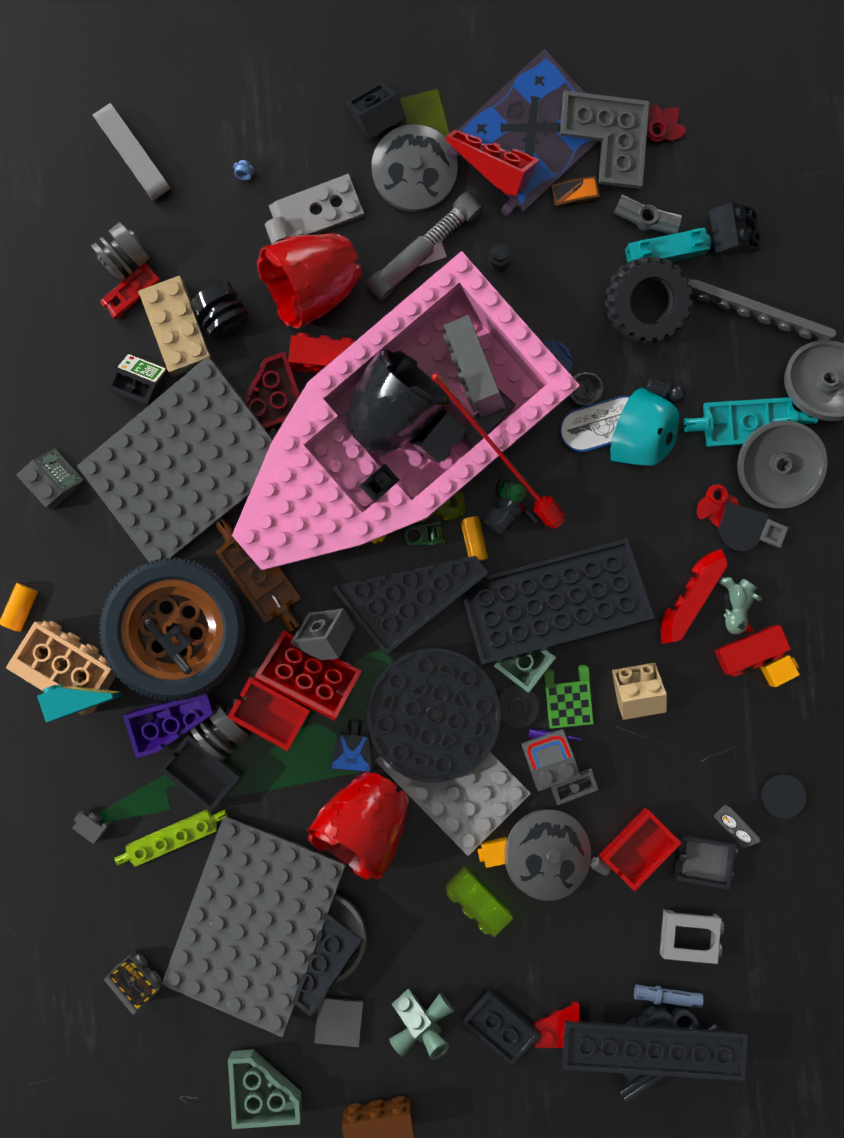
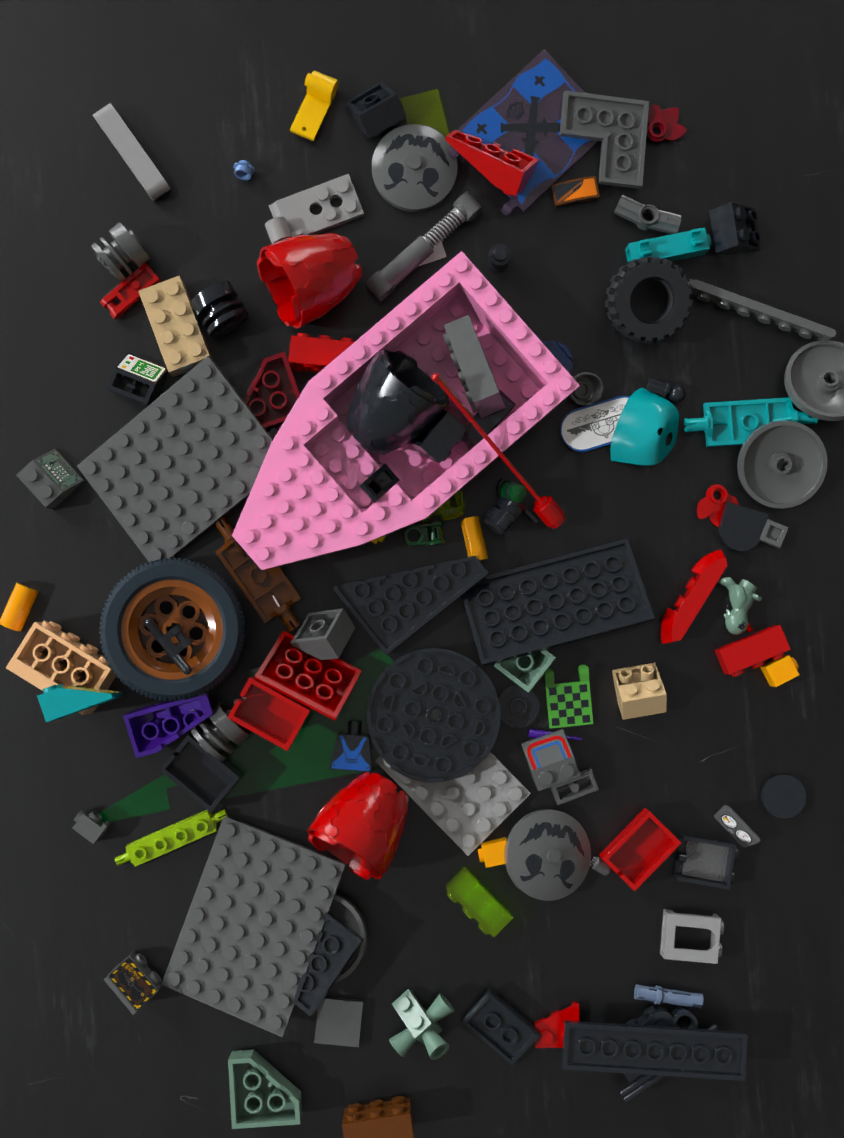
none -> yellow door [290,70,339,141]

